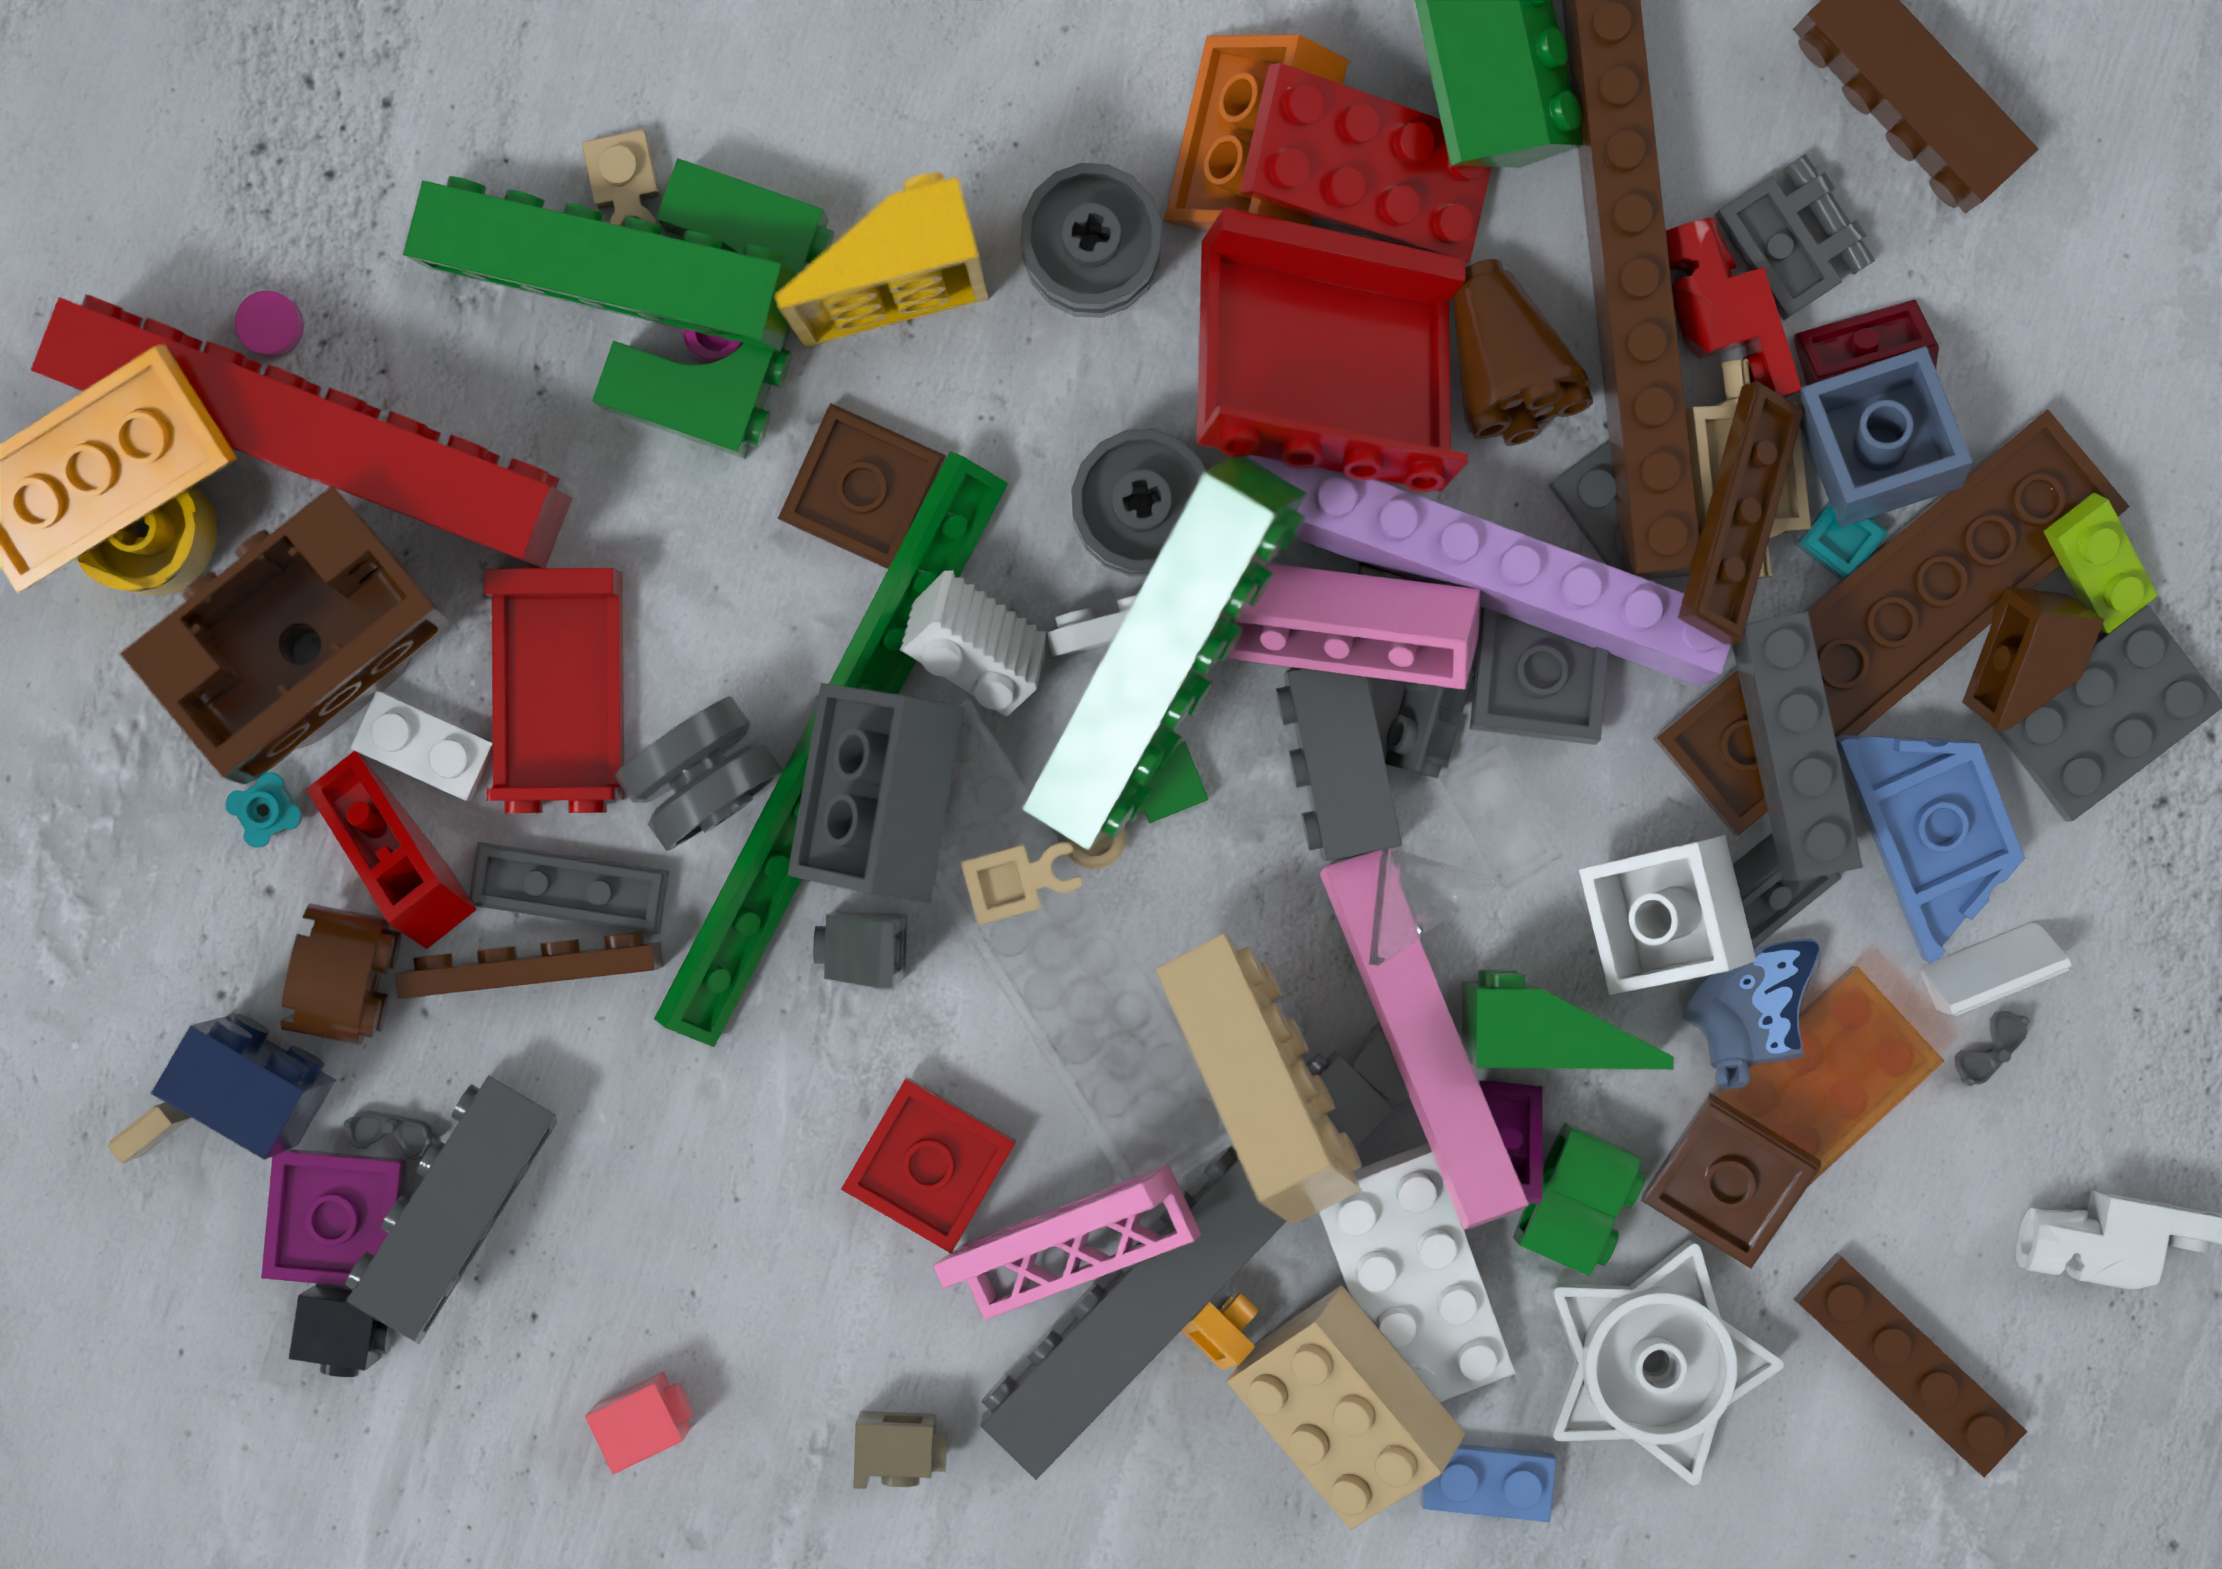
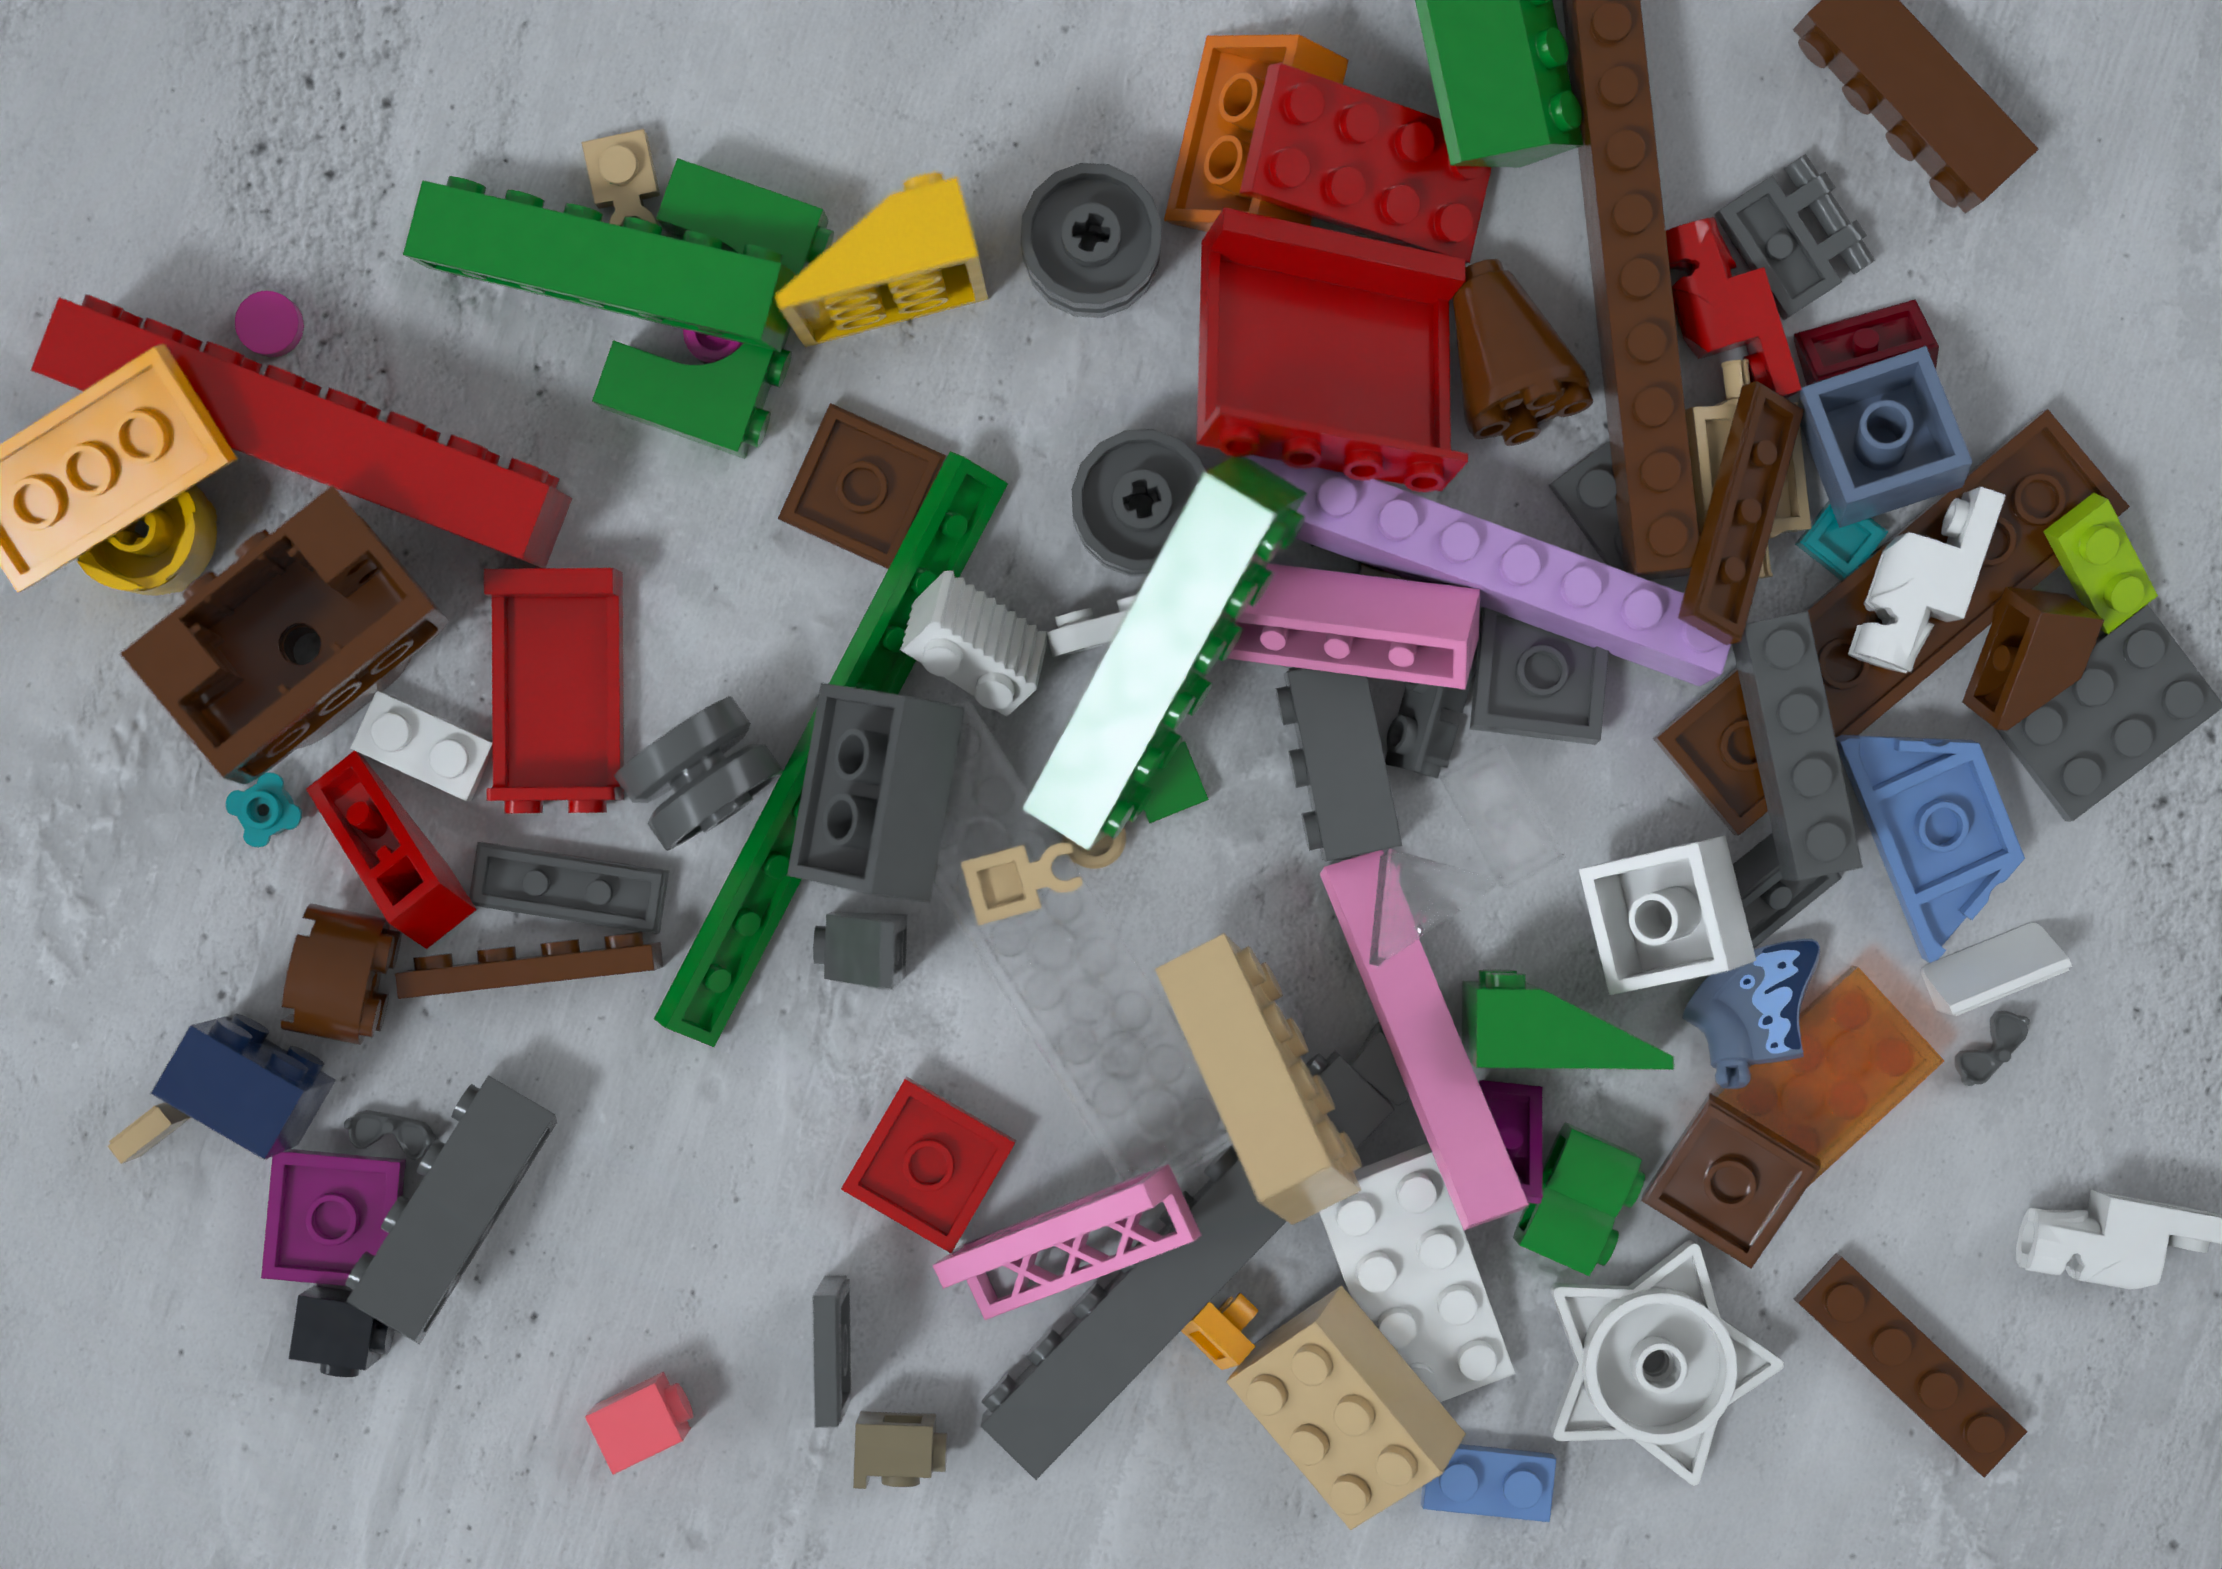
none -> dark grey tile [813,1276,851,1428]
none -> white plate [1848,487,2006,673]

